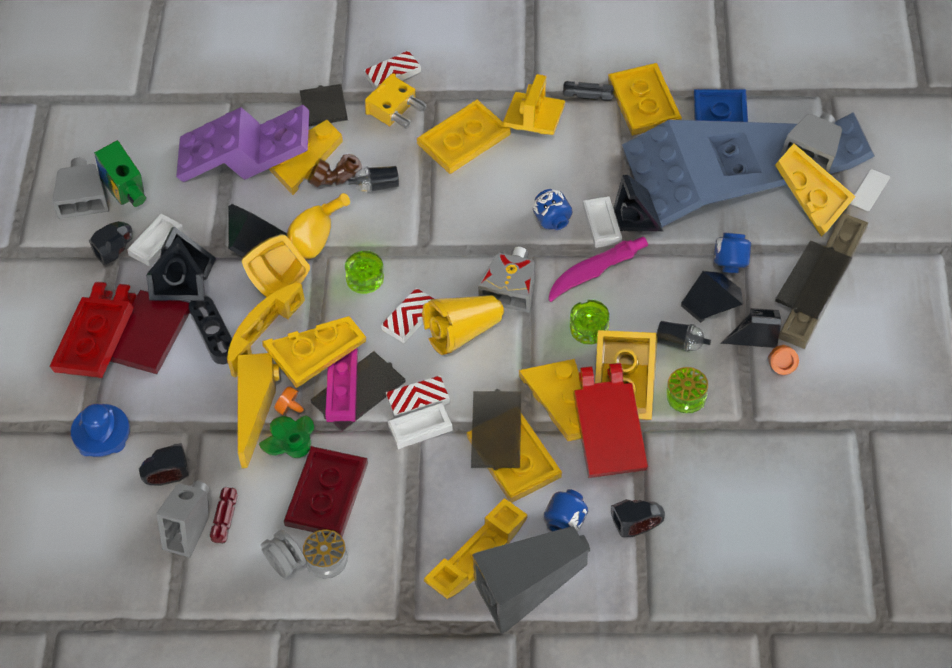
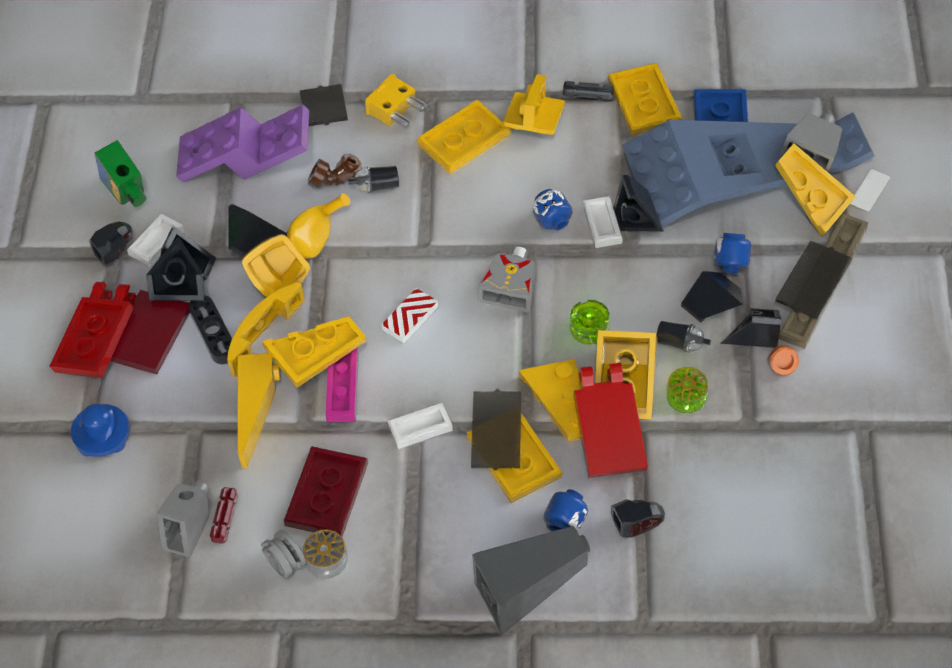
light grey torso [53,157,109,219] -> none
black rock [139,443,189,486] -> none
green plate [259,415,314,458] -> none
yellow wing [269,120,343,195] -> none
orange tile [274,386,304,415] -> none
clear smoke piece [310,351,406,431] -> none
clear neon green wheel [345,251,384,294] -> none
tile [364,50,421,89] -> none
tile [386,375,450,419] -> none
yellow cone [422,295,504,355] -> none
yellow slope [424,498,528,599] -> none
dark pink sword [548,236,648,302] -> none

